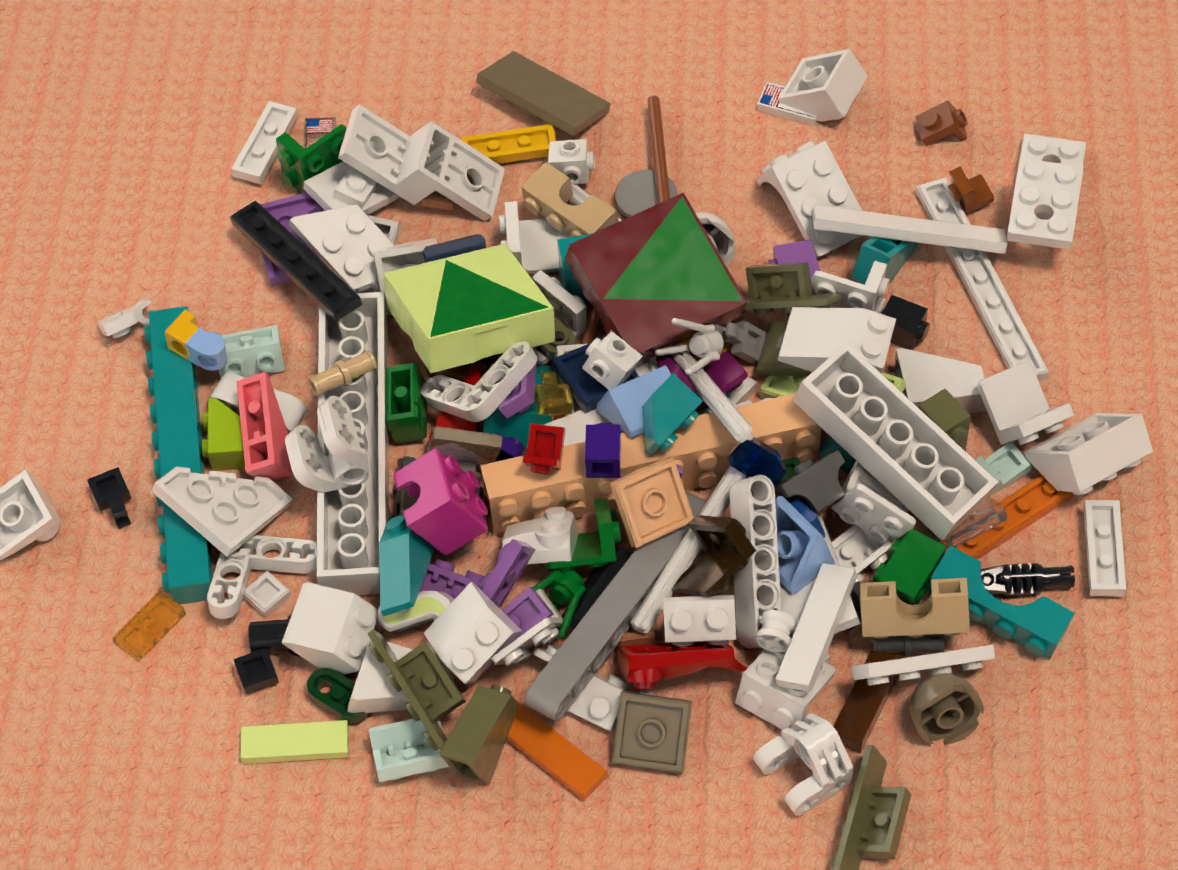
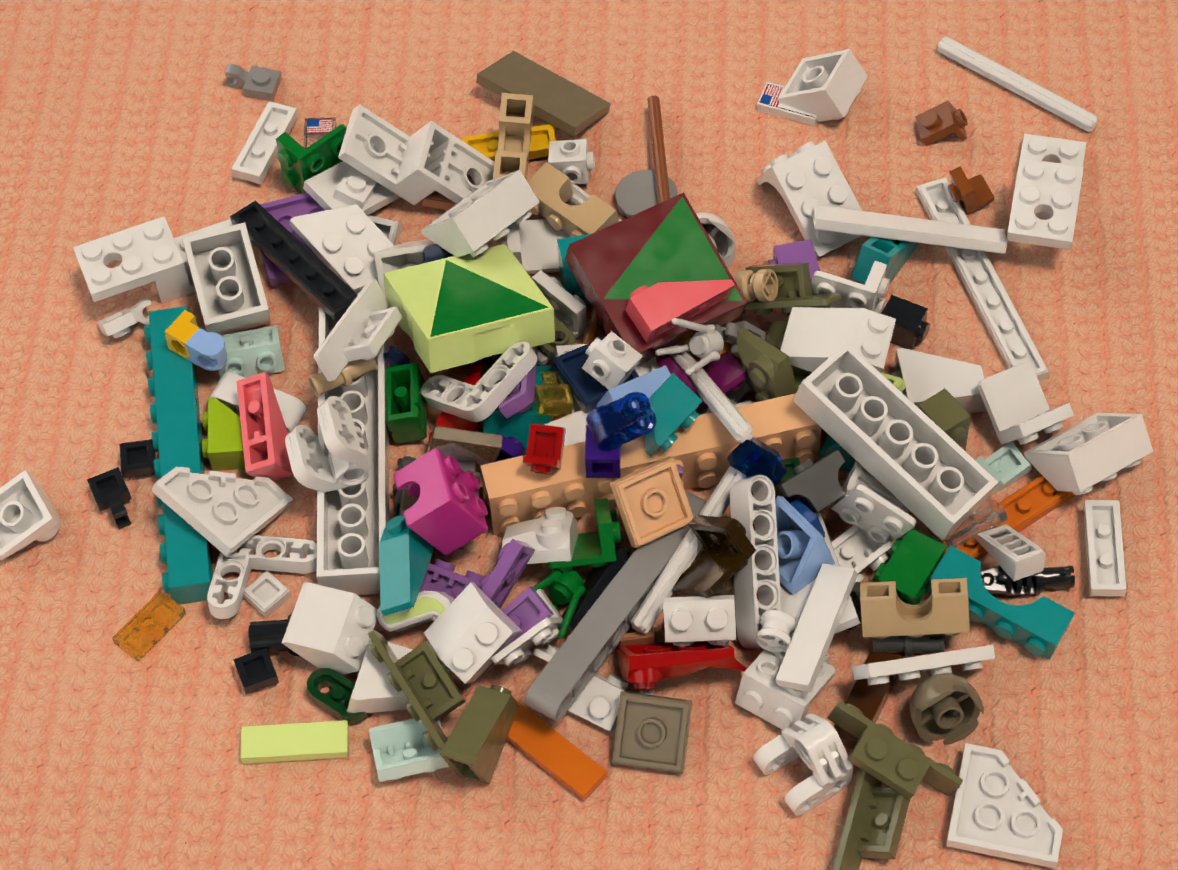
none -> white bracket [73,216,233,303]
none -> black plate [120,439,156,478]
none -> white brick [182,222,271,335]
none -> light grey plate [225,64,282,102]
none -> white bracket [314,279,402,381]
none -> axle [383,345,411,366]
none -> white slope [421,170,540,258]
none -> tan arch [493,93,534,181]
none -> clear blue piece [586,392,657,452]
none -> coral slope [625,279,735,343]
none -> tan wheel [734,269,778,303]
none -> olive slope [737,327,797,402]
none -> olive bracket [827,701,963,799]
none -> white axle [937,36,1098,132]
none -> white plate [946,743,1063,869]
none -> white slope [976,524,1046,581]

